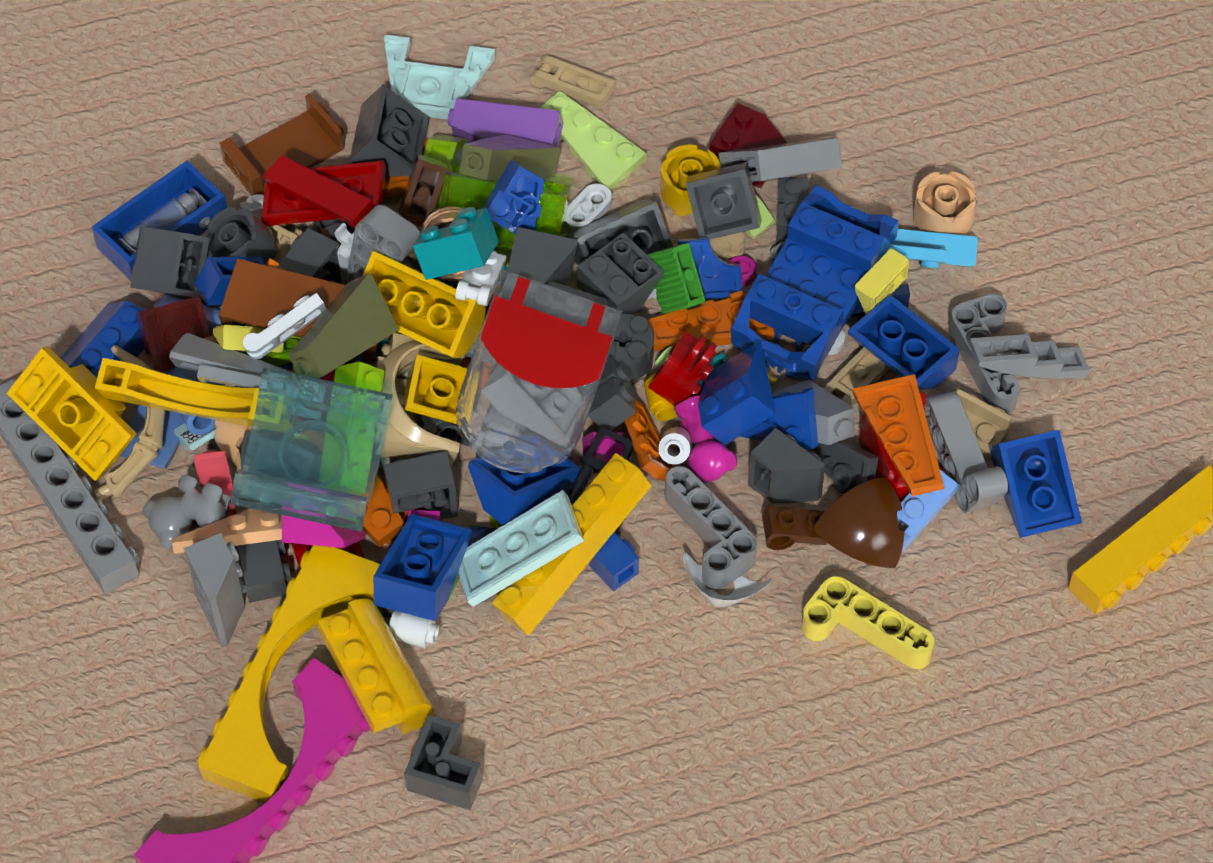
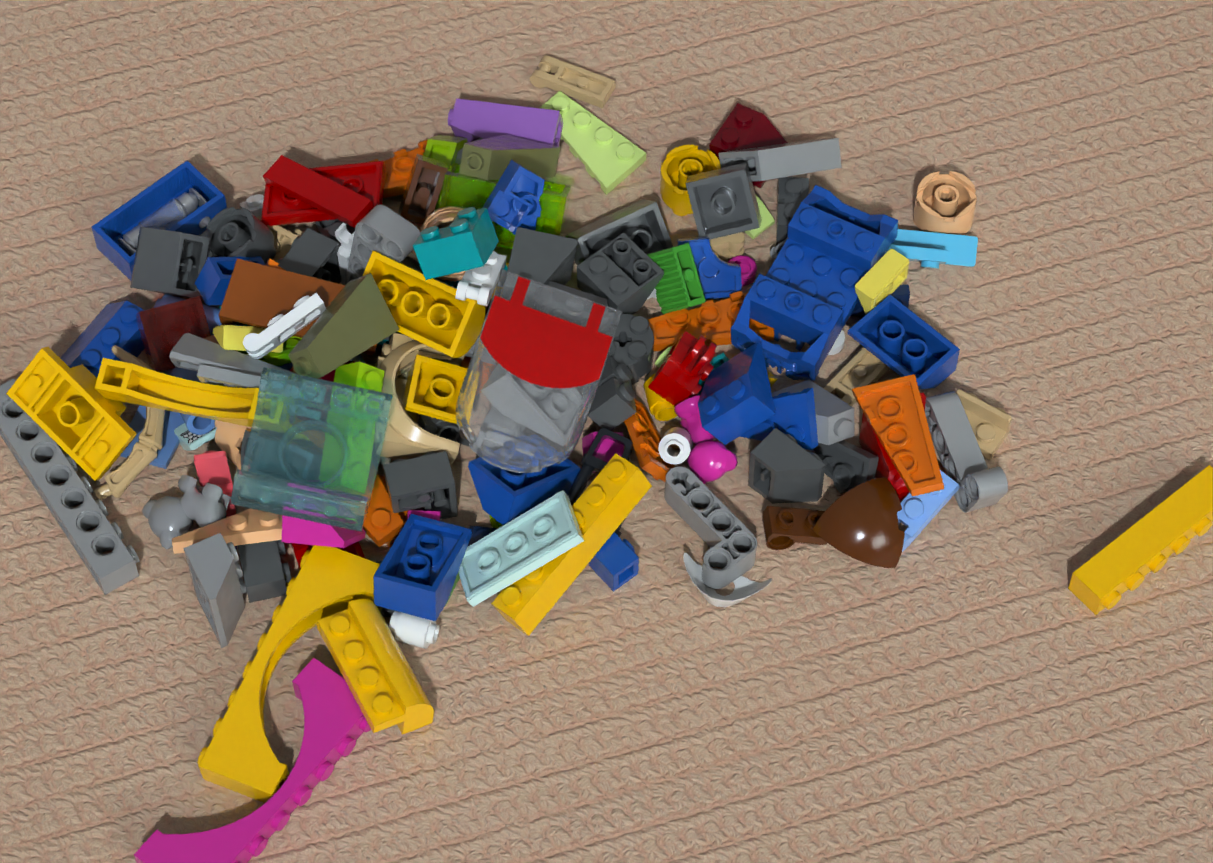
dark orange panel [220,94,345,196] -> none
dark grey slope [349,85,429,177] -> none
light aqua wing [384,34,496,120] -> none
dark grey brick [404,714,482,810] -> none
white plate [563,184,612,232] -> none
light yellow beam [802,576,934,669] -> none
light grey beam [948,294,1020,415] -> none
light grey slope [969,334,1090,379] -> none
blue slope [989,430,1082,538] -> none

